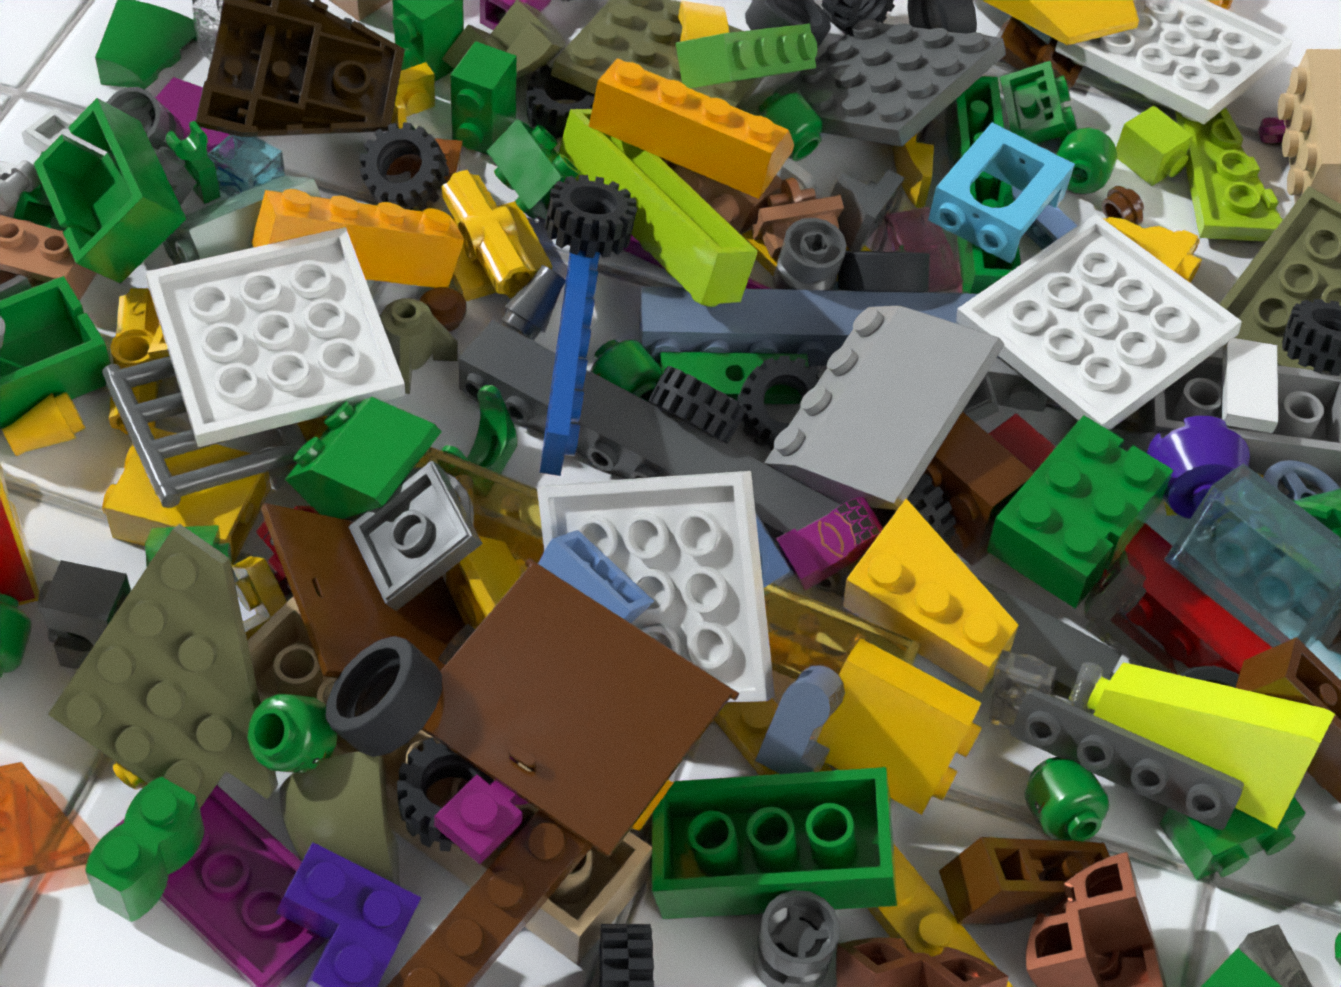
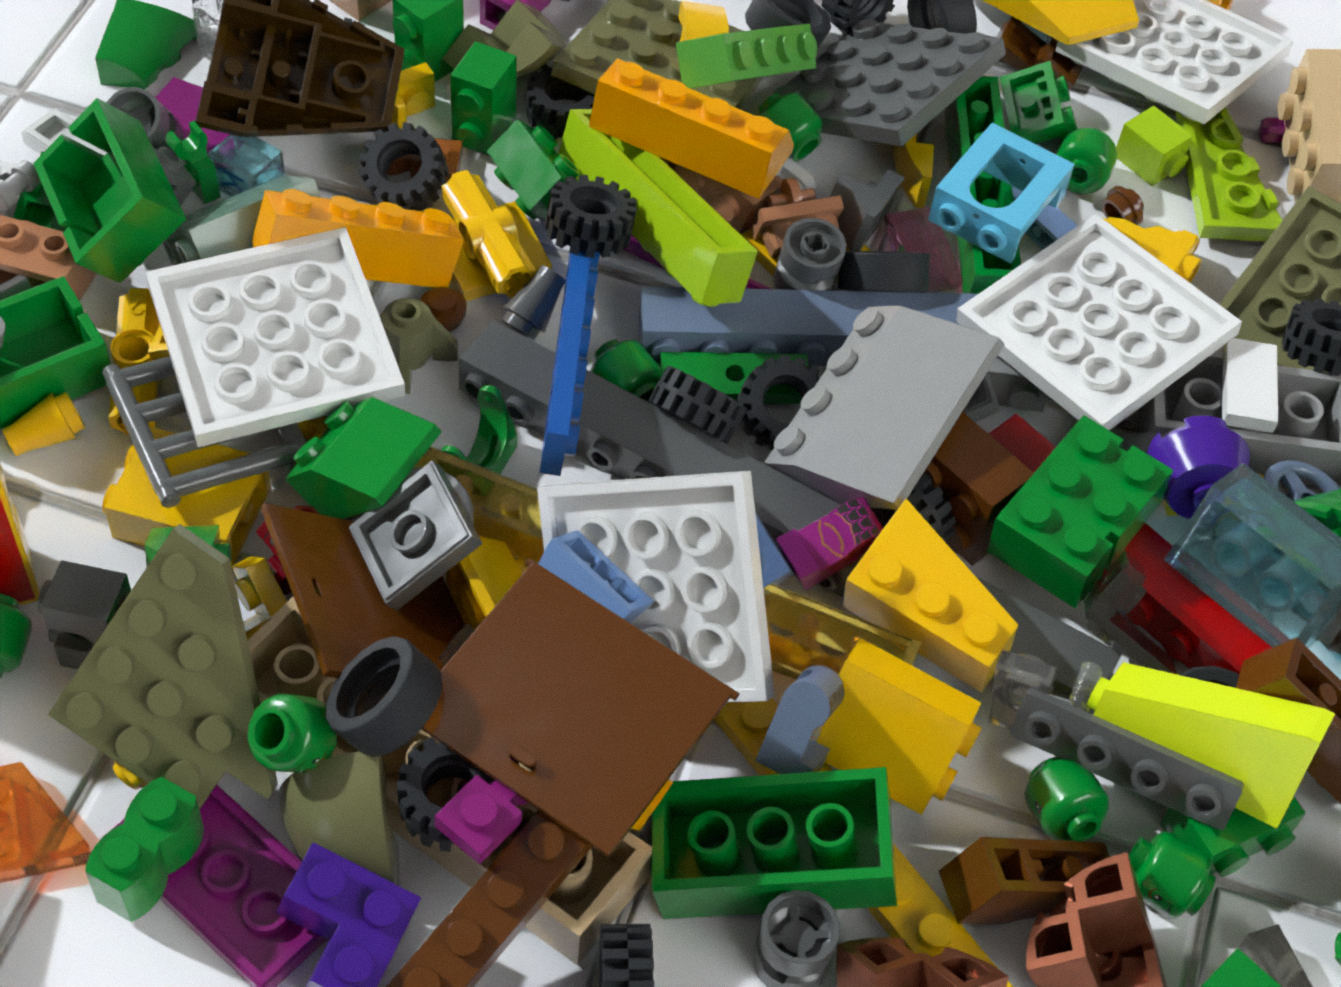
none -> green head [1128,831,1216,919]

